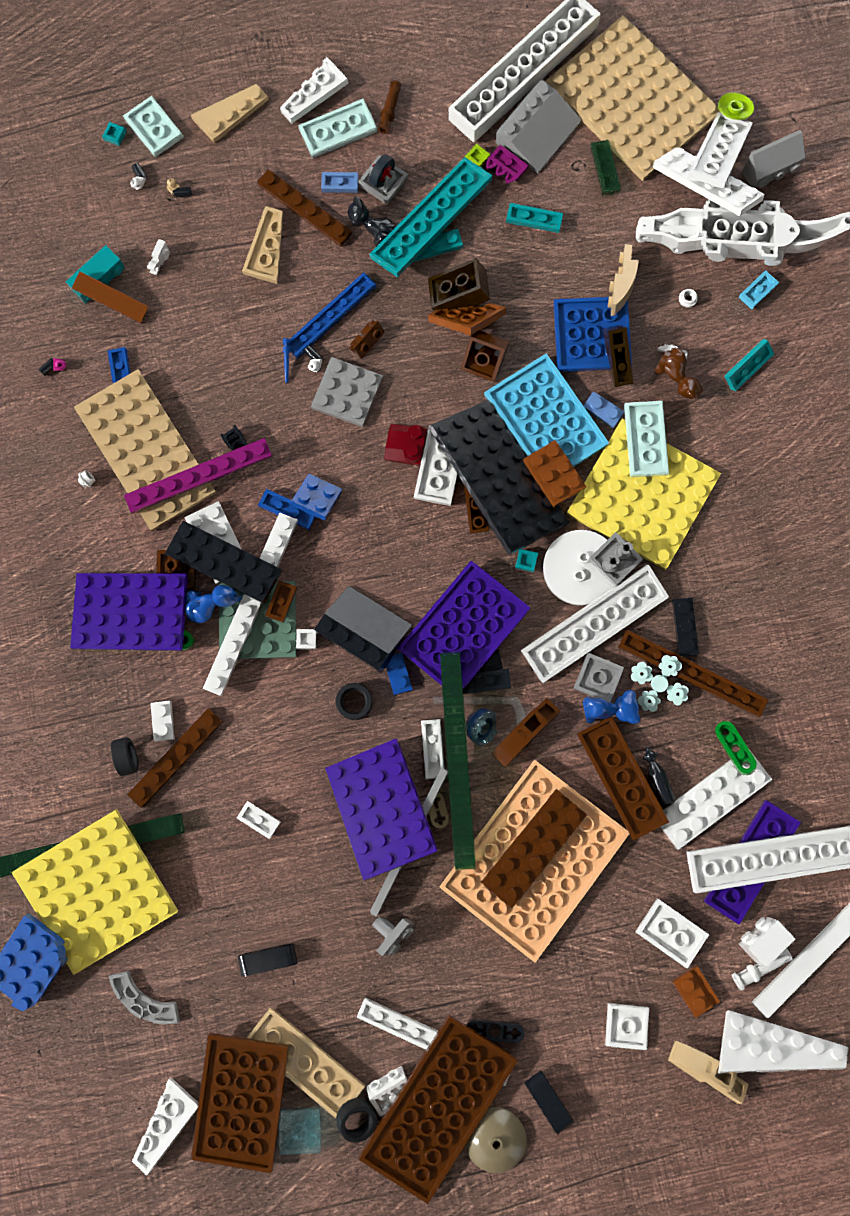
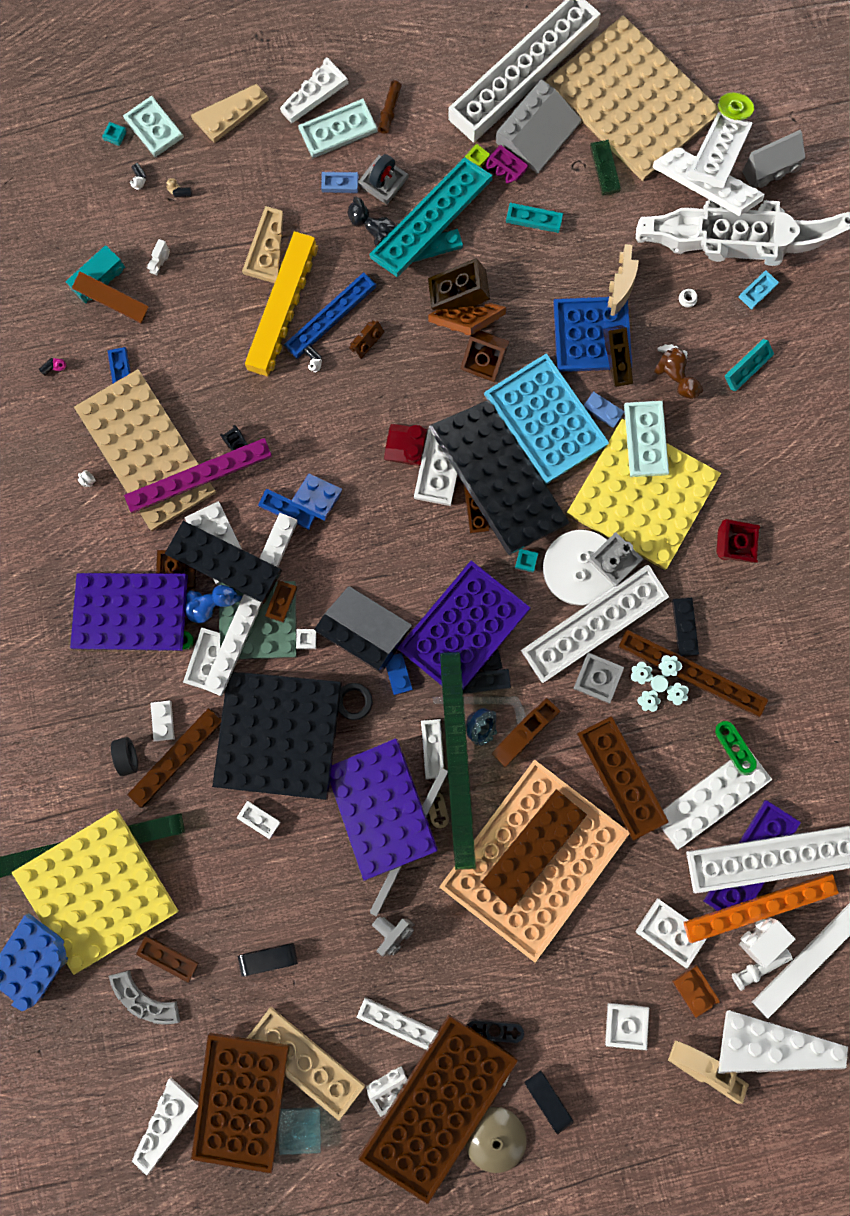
reddish brown plate [257,169,352,247] -> none
blue piece [283,338,290,383] -> none
light grey plate [311,357,383,427] -> none
black tyre [336,1098,377,1143] -> none
dark orange plate [523,440,586,507] -> none
blue animal [583,690,641,724] -> none
black wheel [643,746,676,806] -> none
none -> reddish brown plate [136,935,199,983]
none -> white wing [183,627,220,689]
none -> black plate [212,672,342,800]
none -> yellow brick [245,231,318,377]
none -> orange plate [683,873,839,943]
none -> dark red slope [716,519,760,563]

